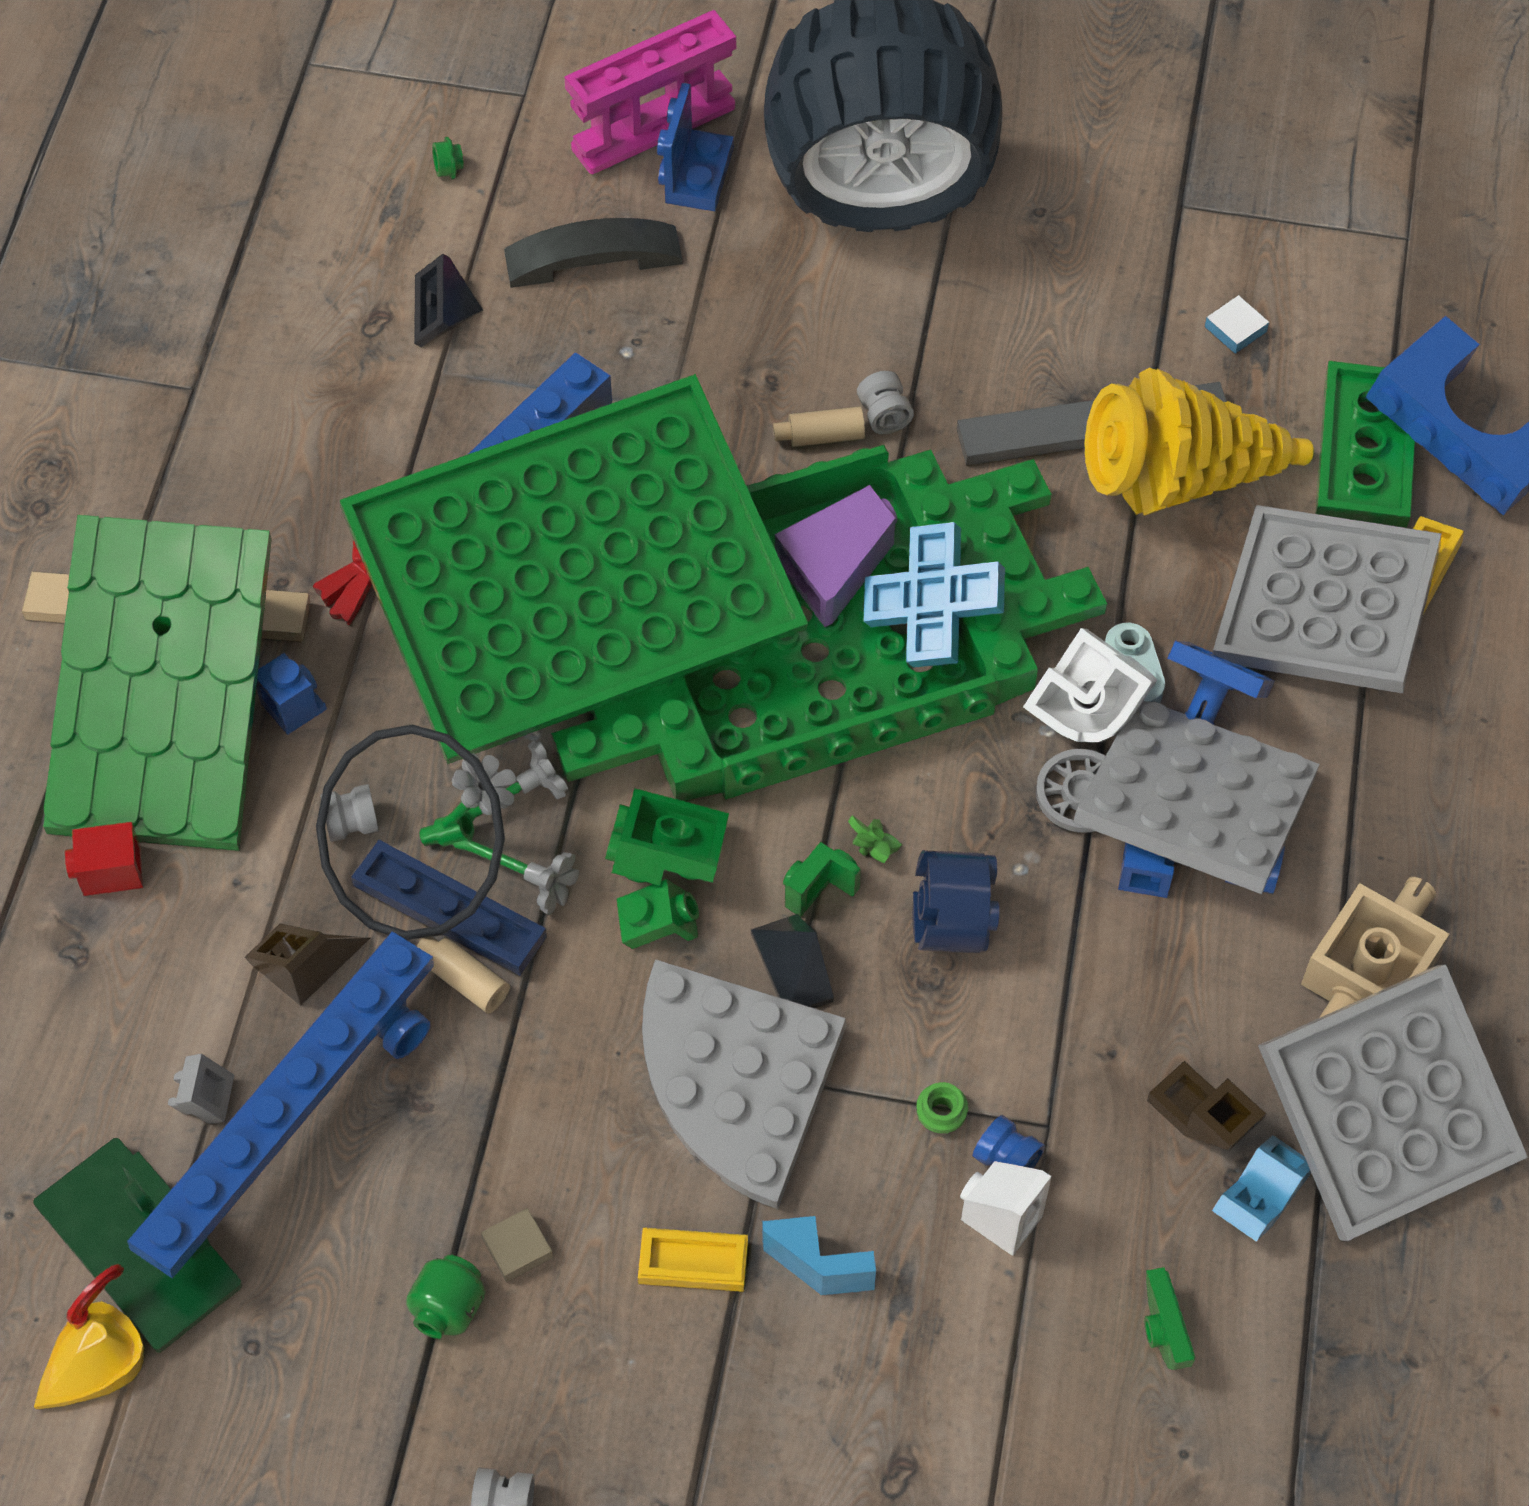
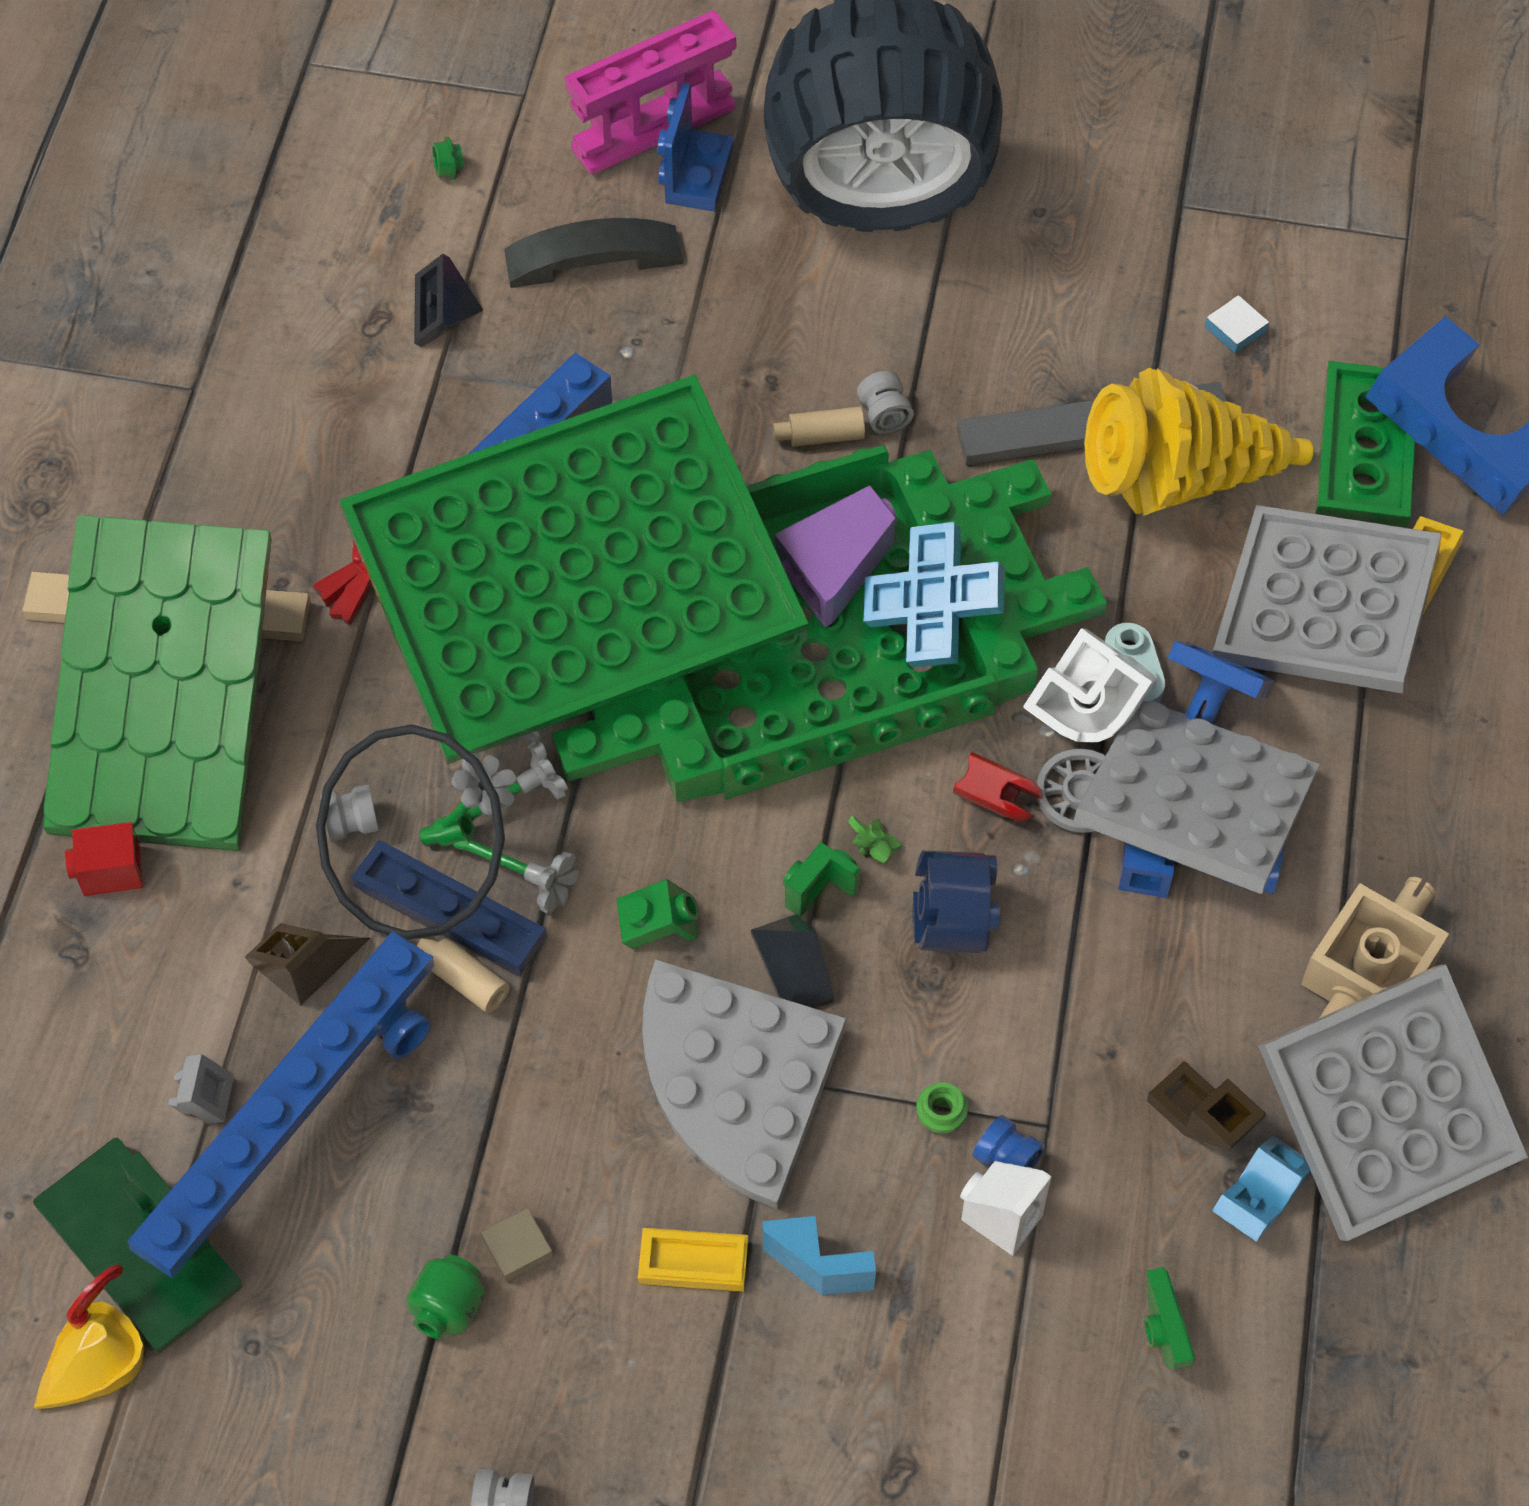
blue brick [256,653,327,735] -> none
green plate [605,788,729,886] -> none
none -> red piece [953,752,1043,822]

